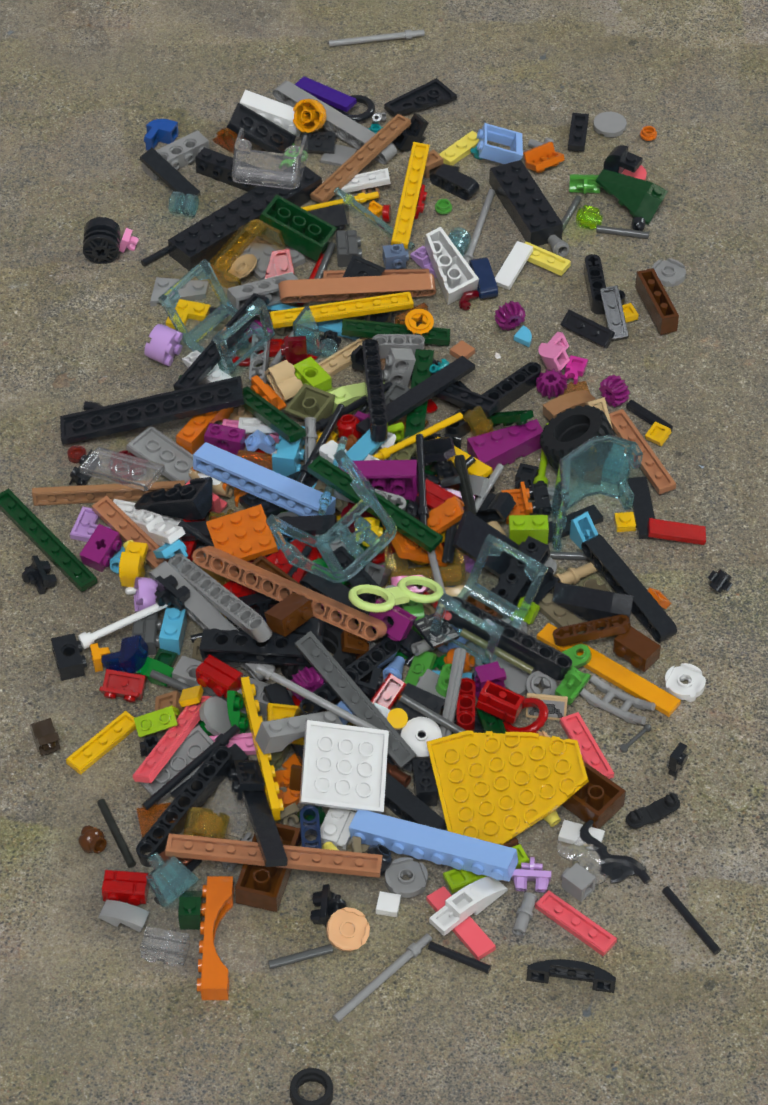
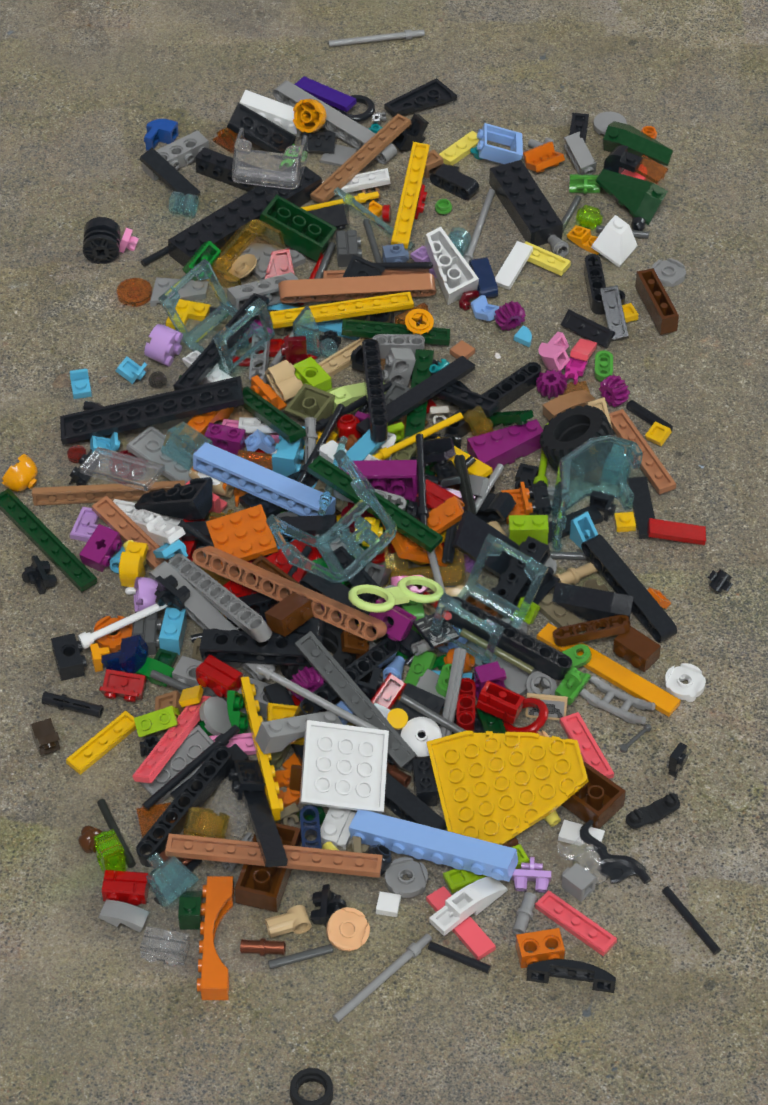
none -> light orange cylinder [2,454,38,492]
none -> black pin [41,691,104,718]
none -> medium azure bracket [70,369,92,399]
none -> medium azure bracket [90,432,120,457]
none -> orange plate [94,615,133,653]
none -> clear neon green brick [94,829,126,874]
none -> medium azure bracket [115,356,147,384]
none -> clear orange tile [117,278,152,307]
none -> clear smoke plate [149,371,167,388]
none -> clear light blue slope [161,422,213,471]
none -> green brick [182,241,221,281]
none -> copper pin [240,938,286,956]
none -> tan piece [265,905,312,938]
none -> dark grey bar [363,219,383,263]
none -> black piece [374,262,433,270]
none -> dark tan tile [429,406,449,425]
none -> light blue bracket [471,295,499,321]
none -> orange brick [516,928,565,968]
none -> light grey window [564,131,596,175]
none -> light orange slope [567,225,599,255]
none -> coral tile [570,338,597,361]
none -> black bracket [589,490,616,521]
none -> white slope [591,215,638,267]
none -> bright green plate [594,351,613,381]
none -> dark green wedge [603,121,673,166]
none -> clear orange piece [635,155,669,184]

